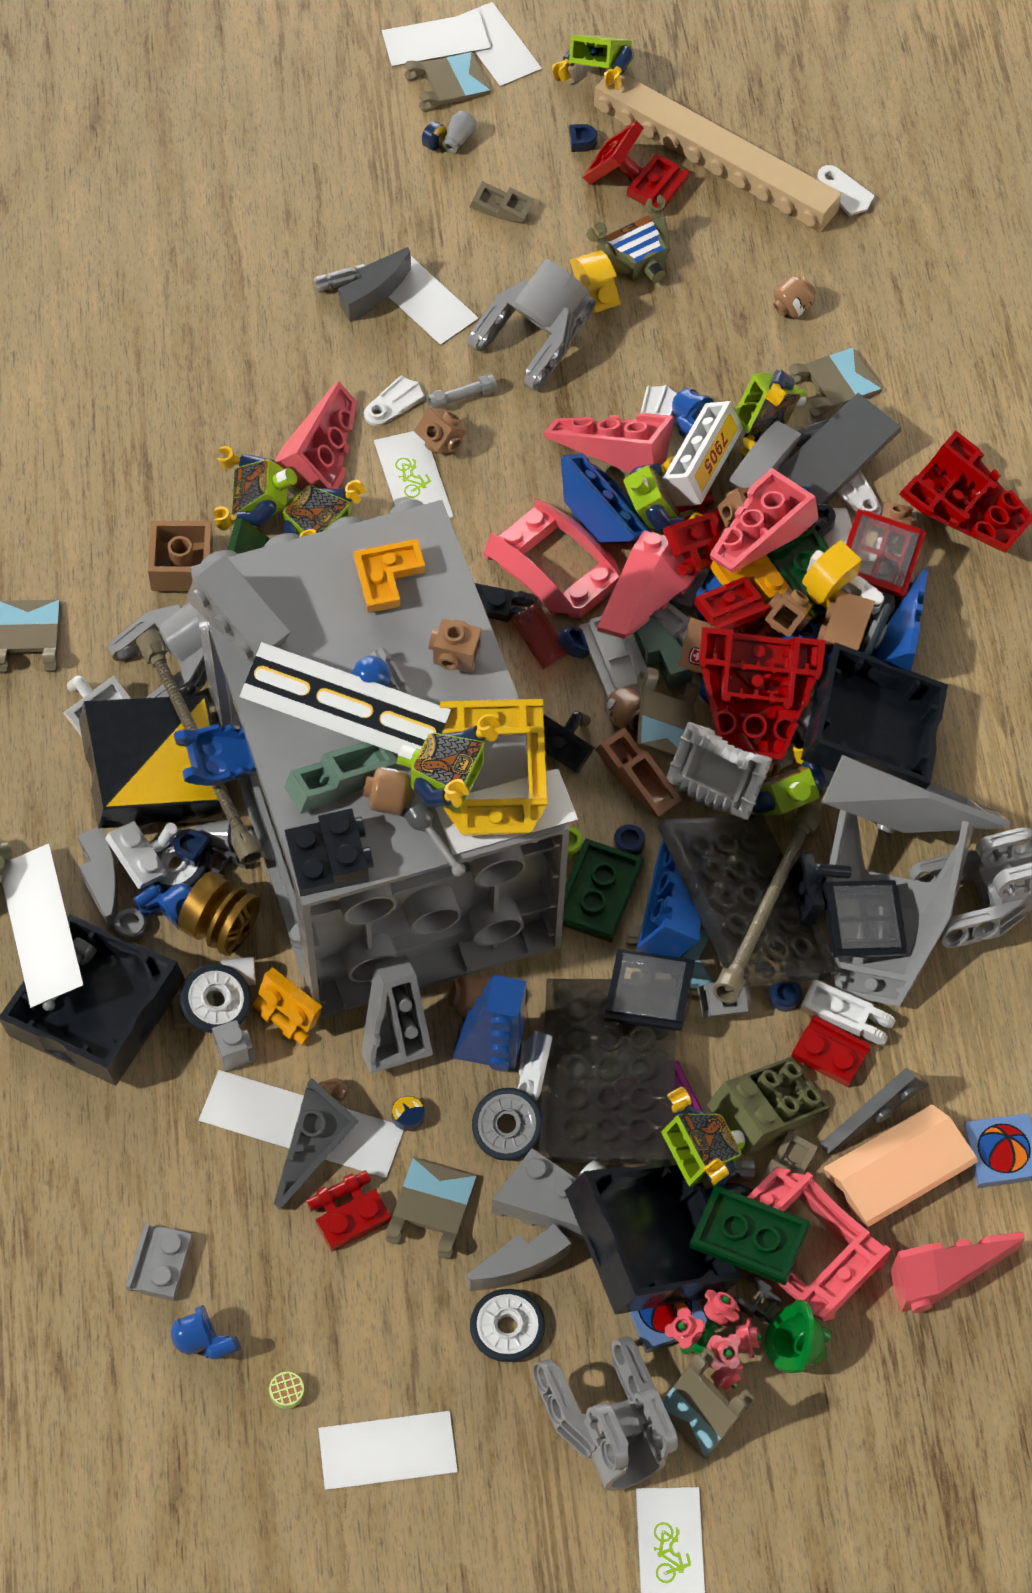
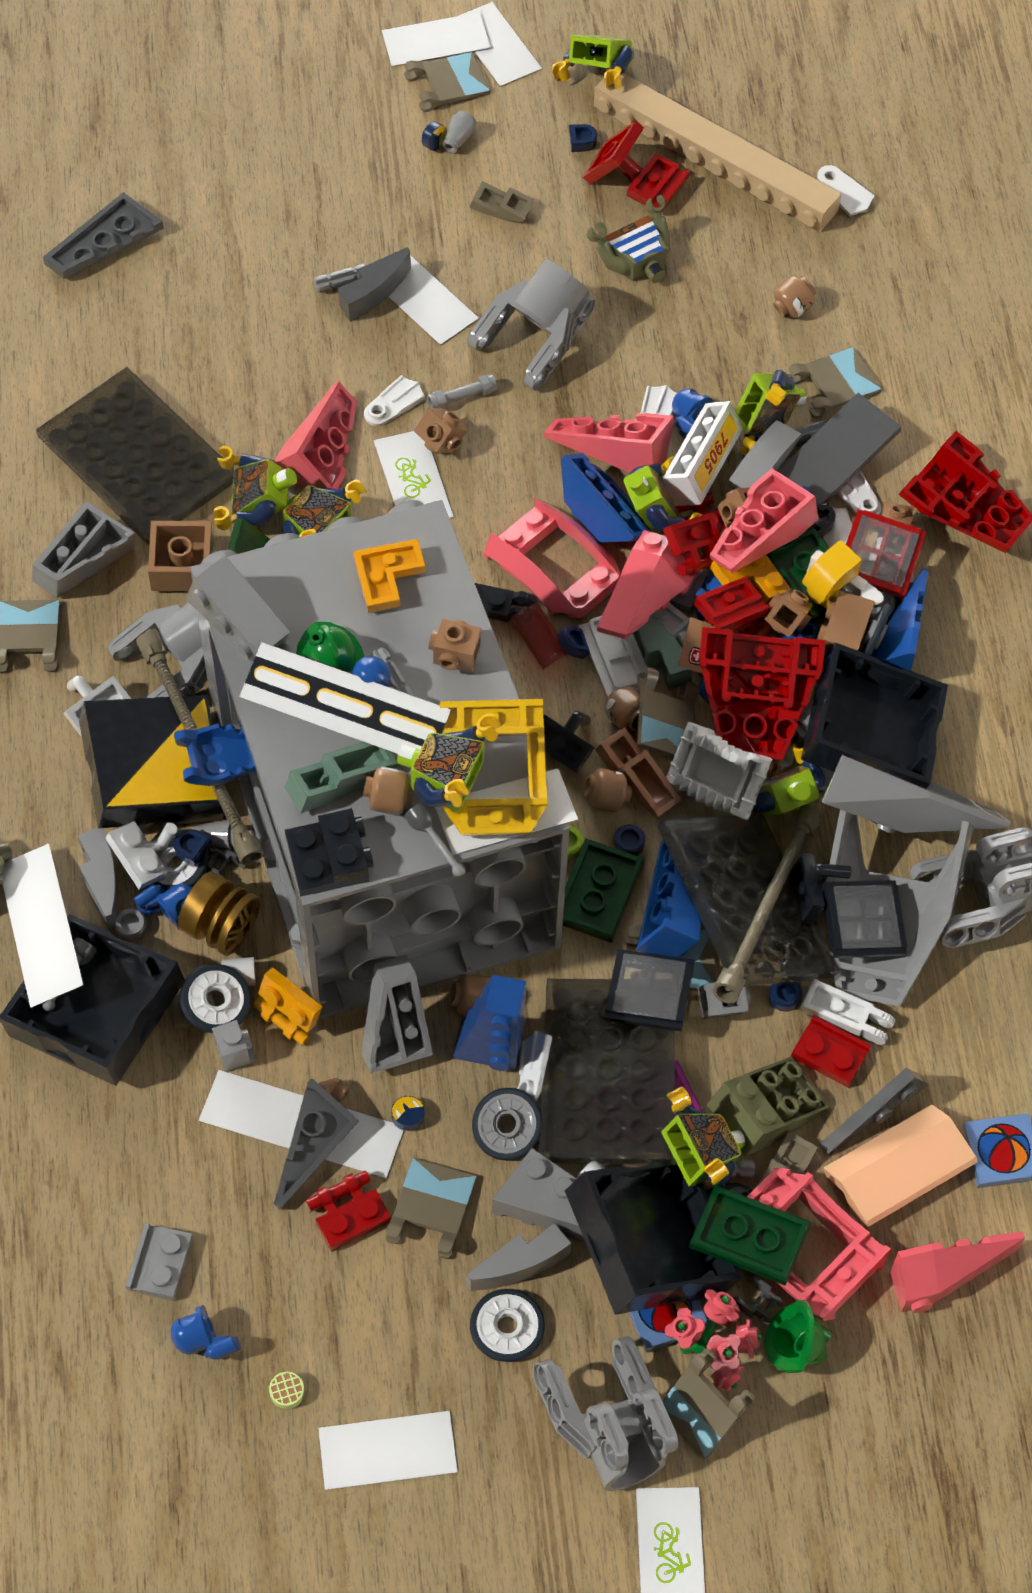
yellow brick [569,250,621,313] -> none
none -> light grey wedge [32,501,135,597]
none -> clear smoke plate [36,367,234,545]
none -> dark grey wing [43,192,164,279]
none -> green helmet [296,621,364,674]
none -> medium nougat head [583,768,632,812]

